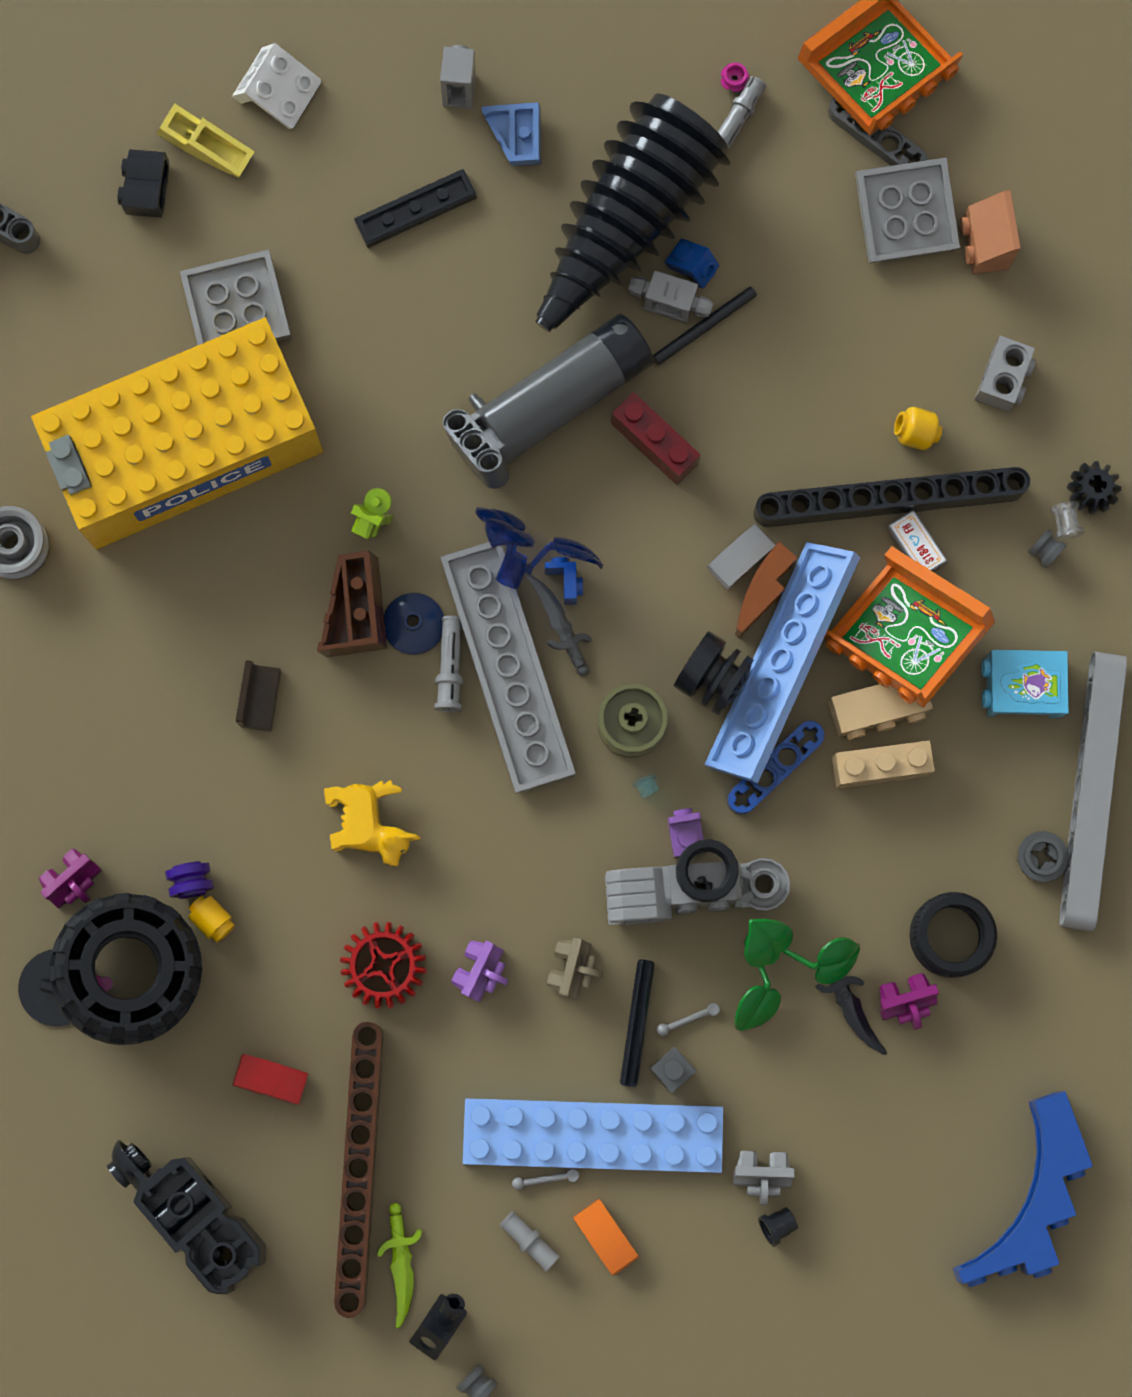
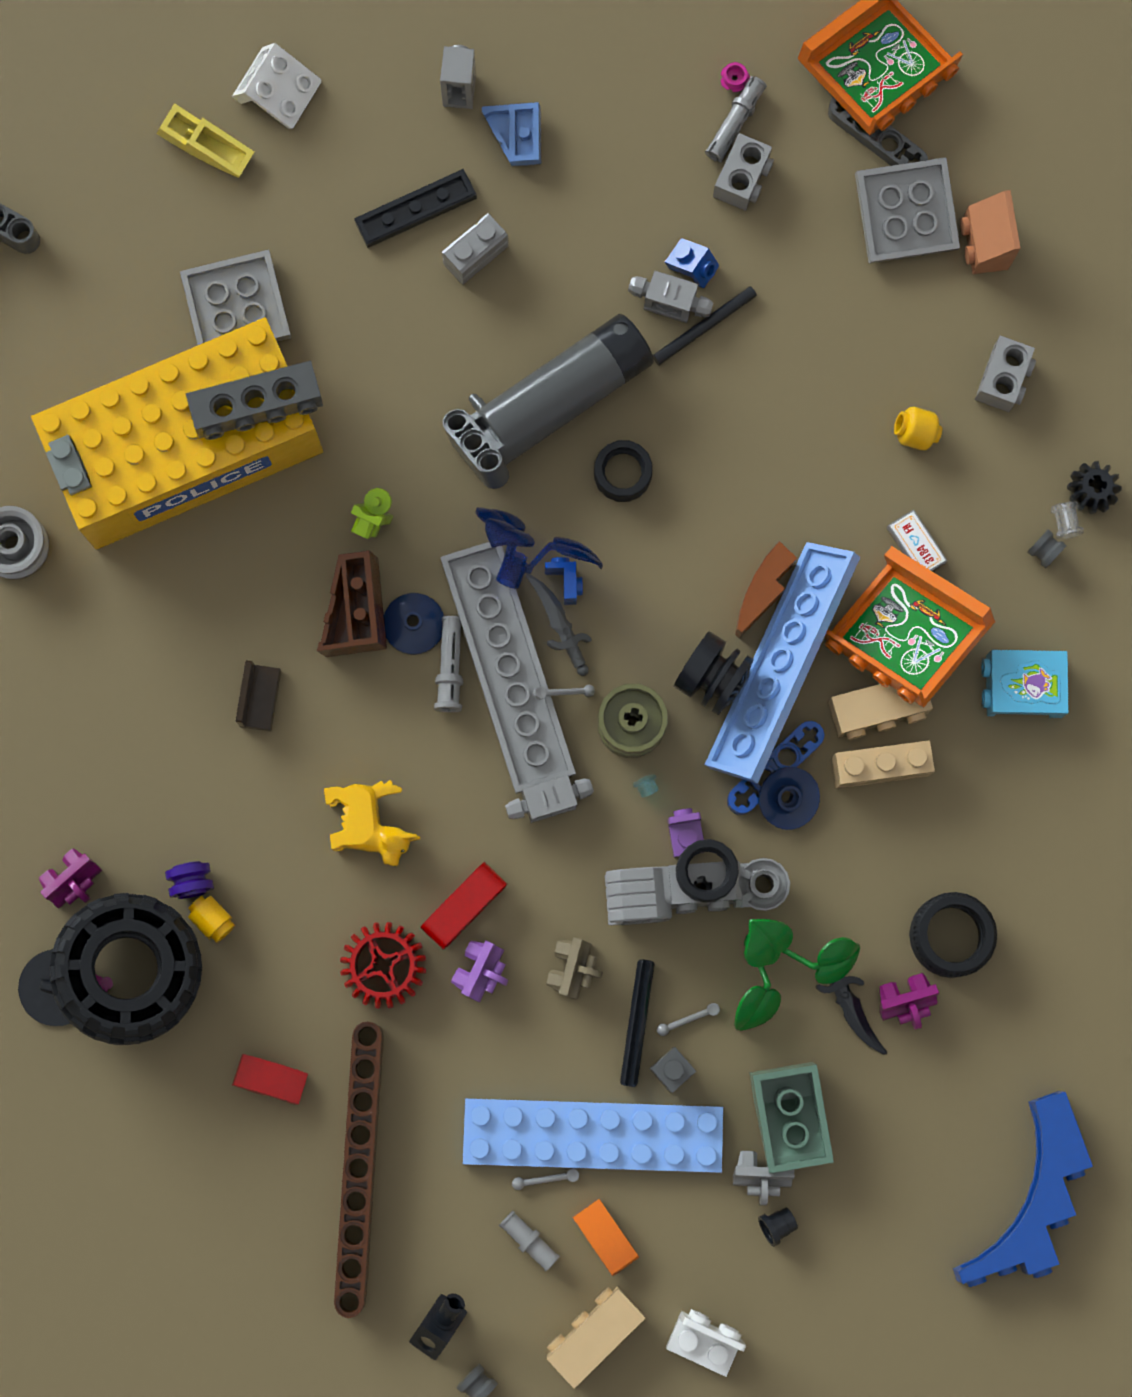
black brick [107,1140,266,1294] -> none
black brick [117,149,169,218] -> none
lime piece [377,1203,422,1329] -> none
black cone [535,93,730,332] -> none
dark red brick [611,392,701,485] -> none
light grey slope [706,524,775,590] -> none
black beam [753,467,1030,527] -> none
dark grey gear [1017,831,1069,882] -> none
light grey beam [1059,651,1127,932] -> none
none -> dark grey brick [185,360,323,440]
none -> red beam [420,862,508,950]
none -> light grey brick [442,213,508,284]
none -> light grey piece [505,775,594,823]
none -> light grey hinge [533,685,595,700]
none -> tan brick [547,1286,646,1389]
none -> black tyre [594,440,652,502]
none -> white bracket [666,1309,746,1377]
none -> light grey brick [713,133,774,211]
none -> sand green slope [749,1062,834,1173]
none -> dark blue dish [759,767,820,830]

